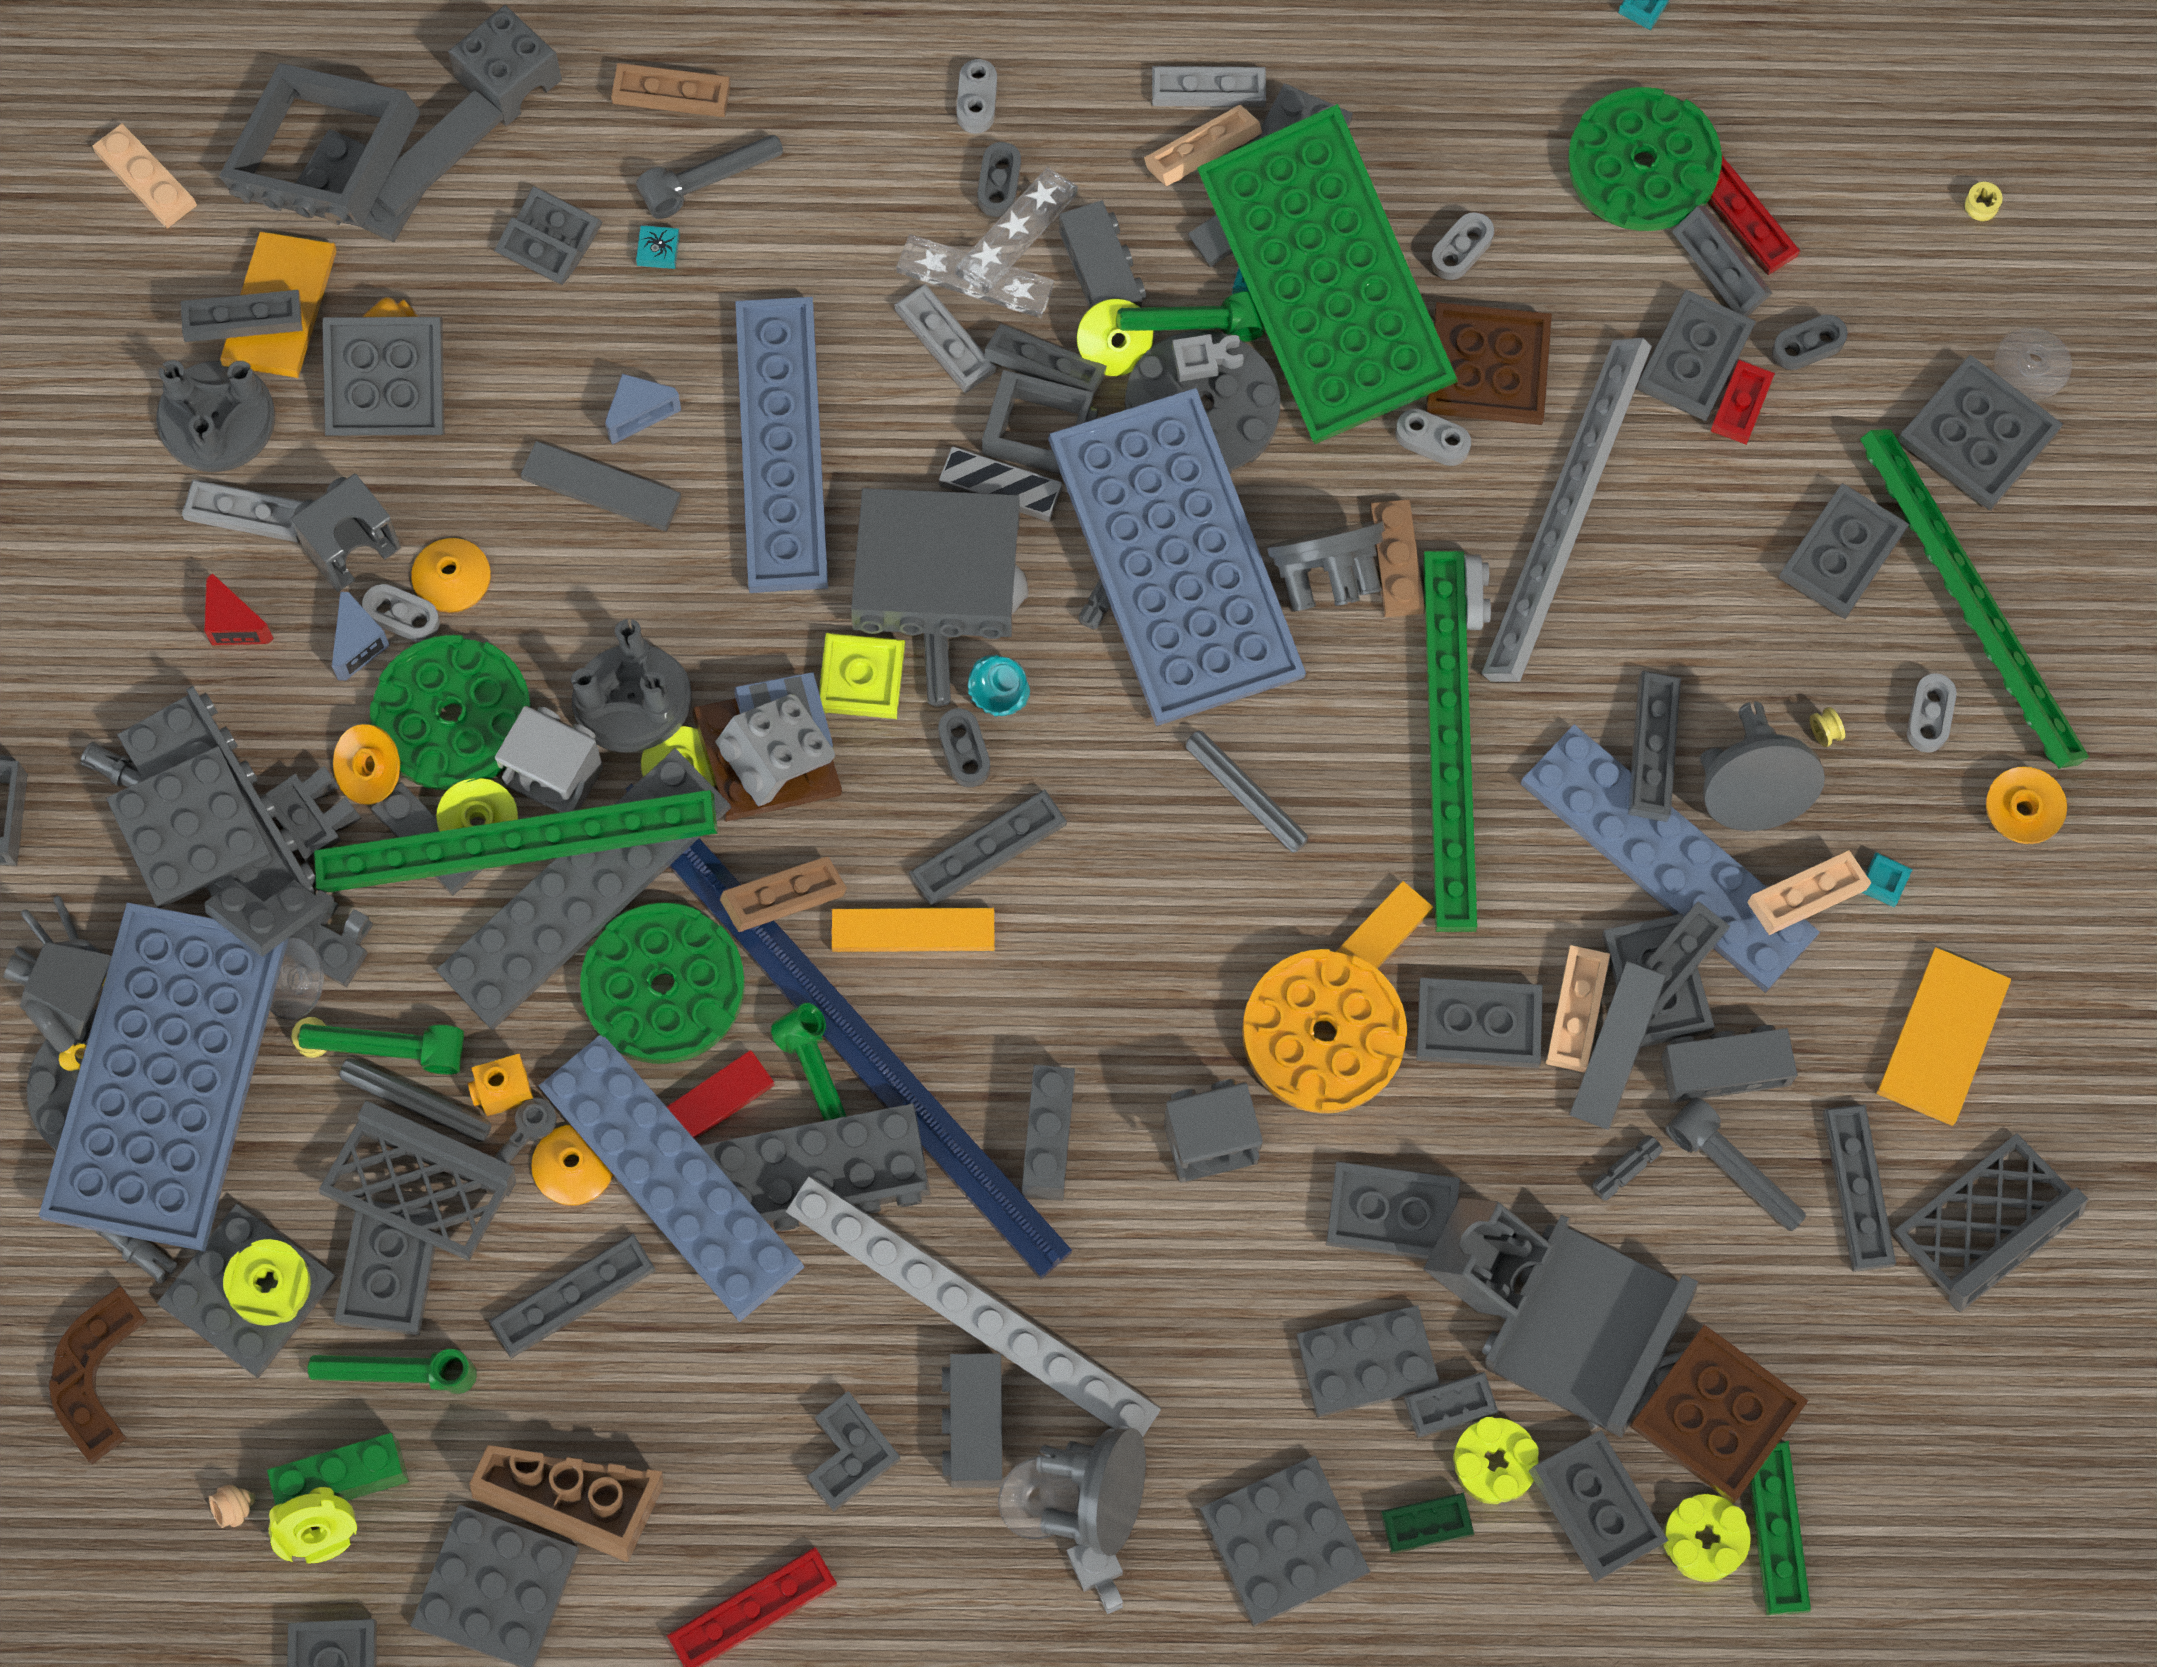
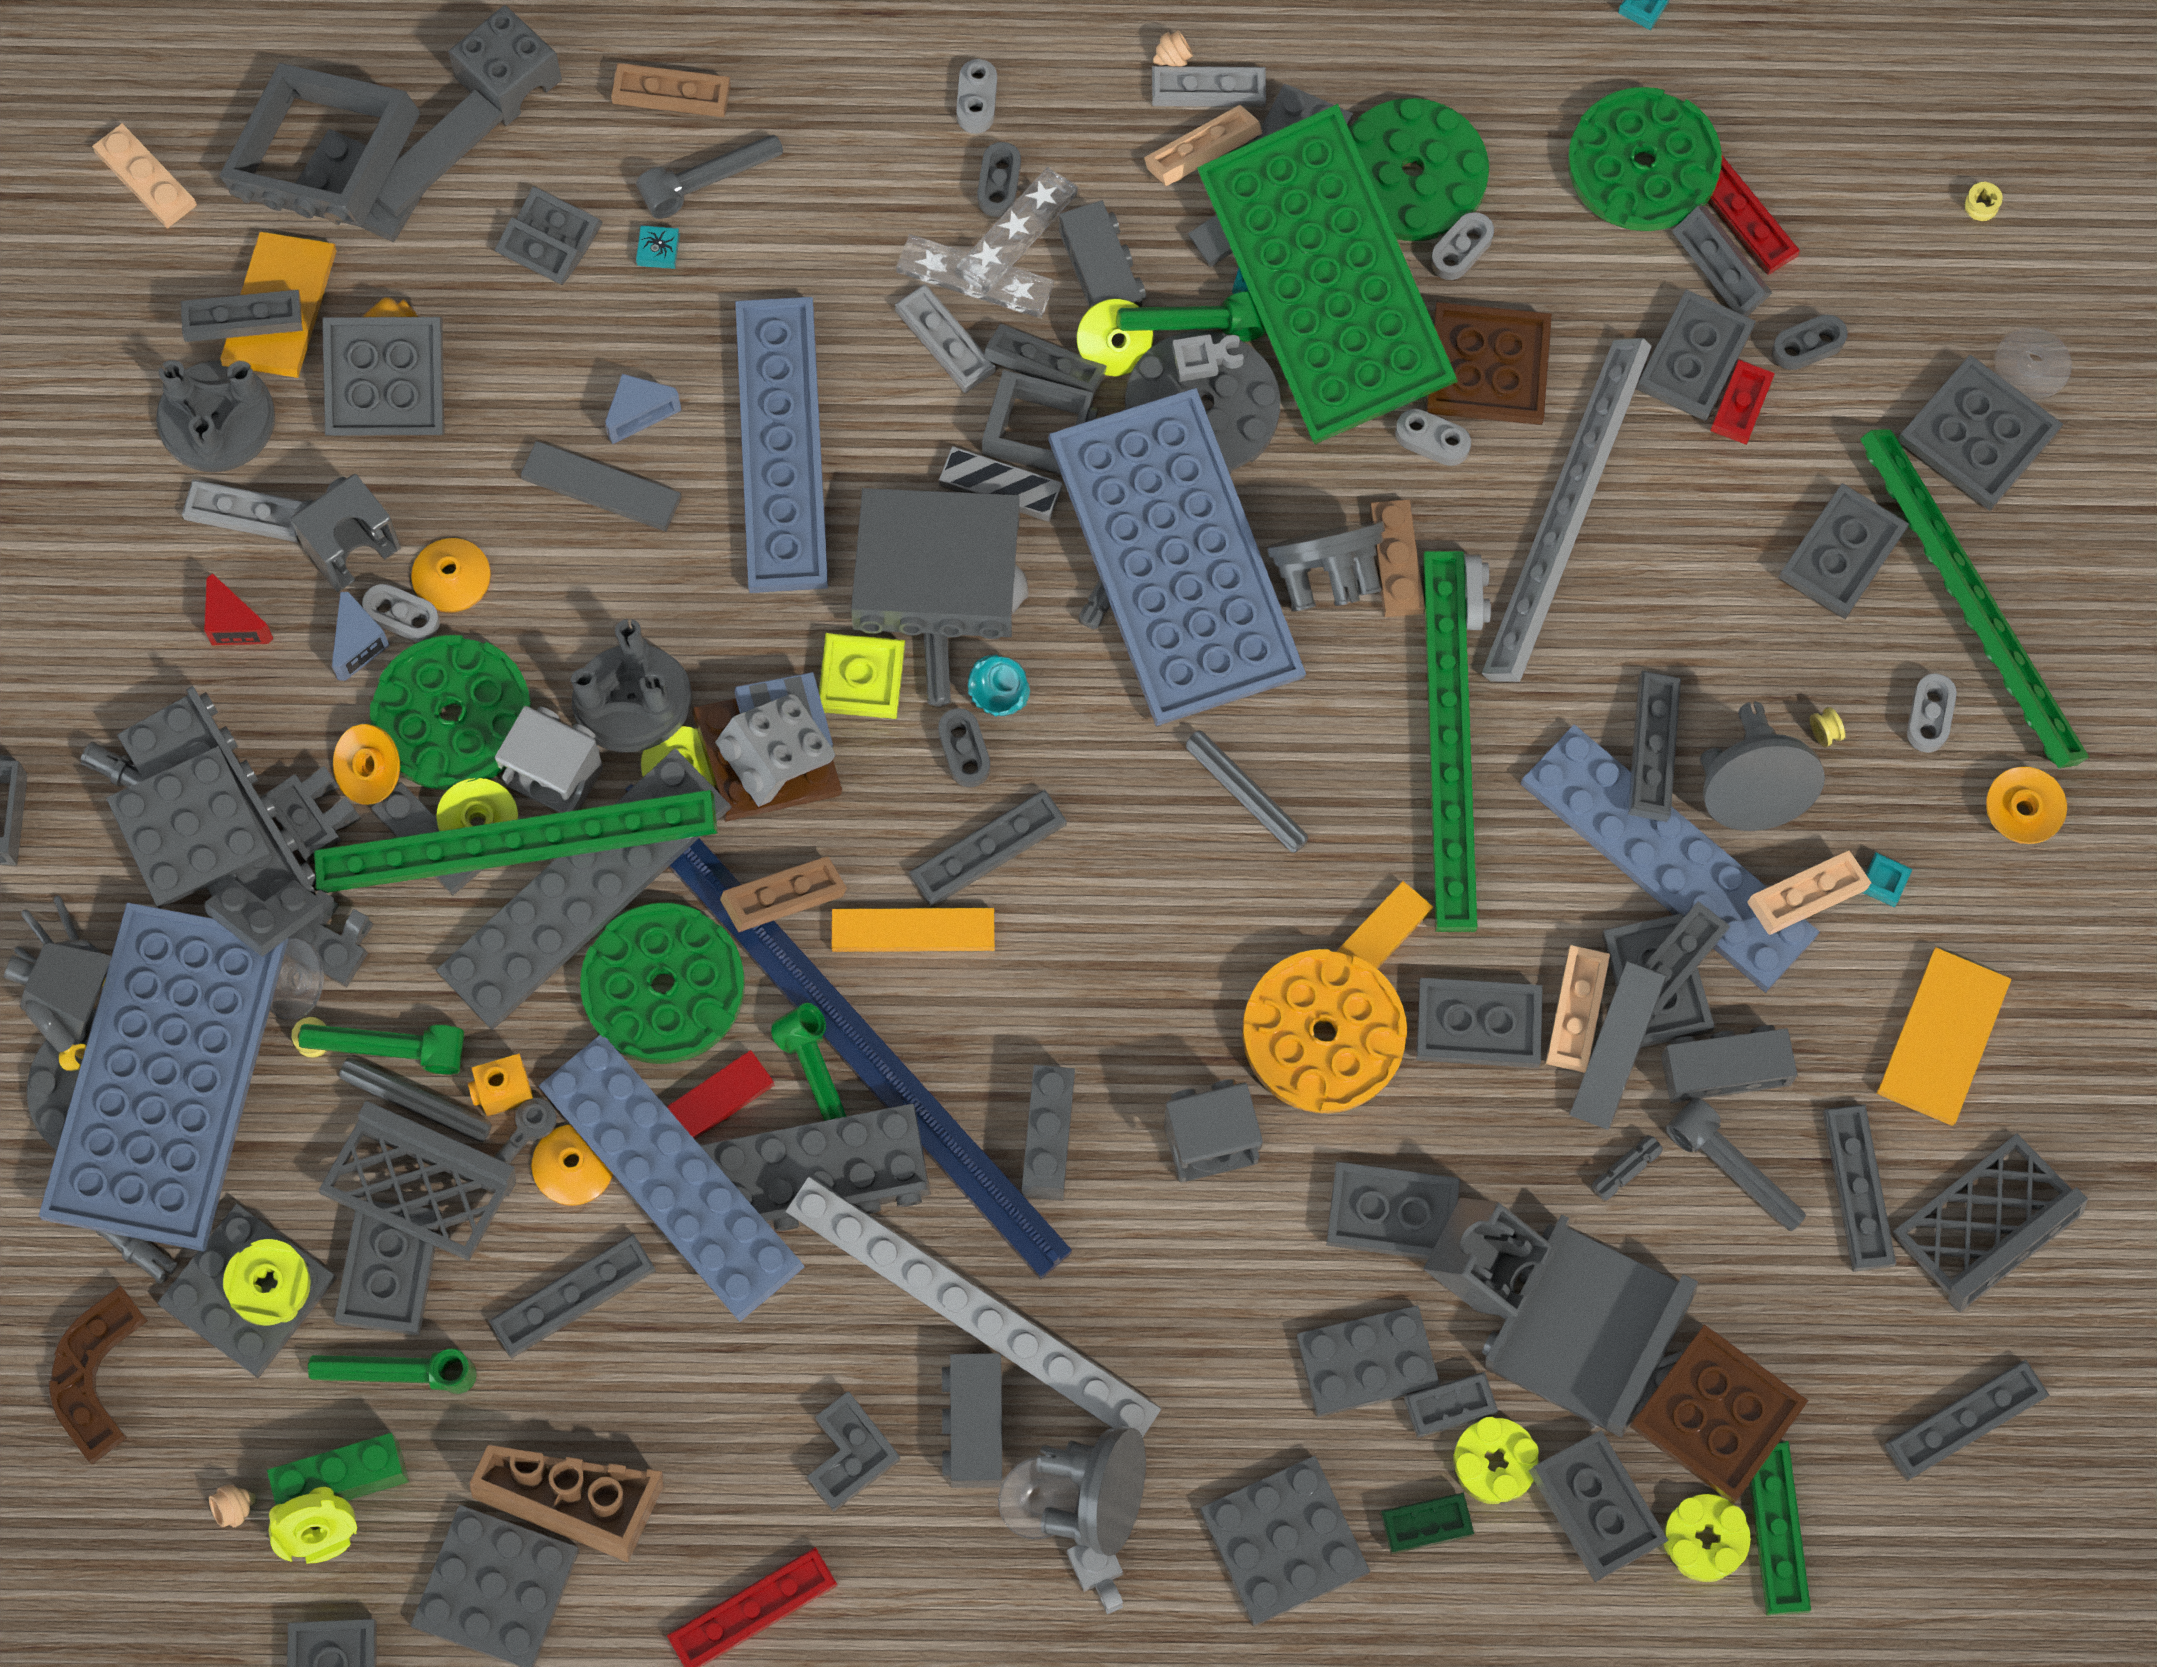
none -> light nougat plate [1153,30,1193,67]
none -> green plate [1349,98,1489,241]
none -> dark grey tile [1884,1359,2049,1481]

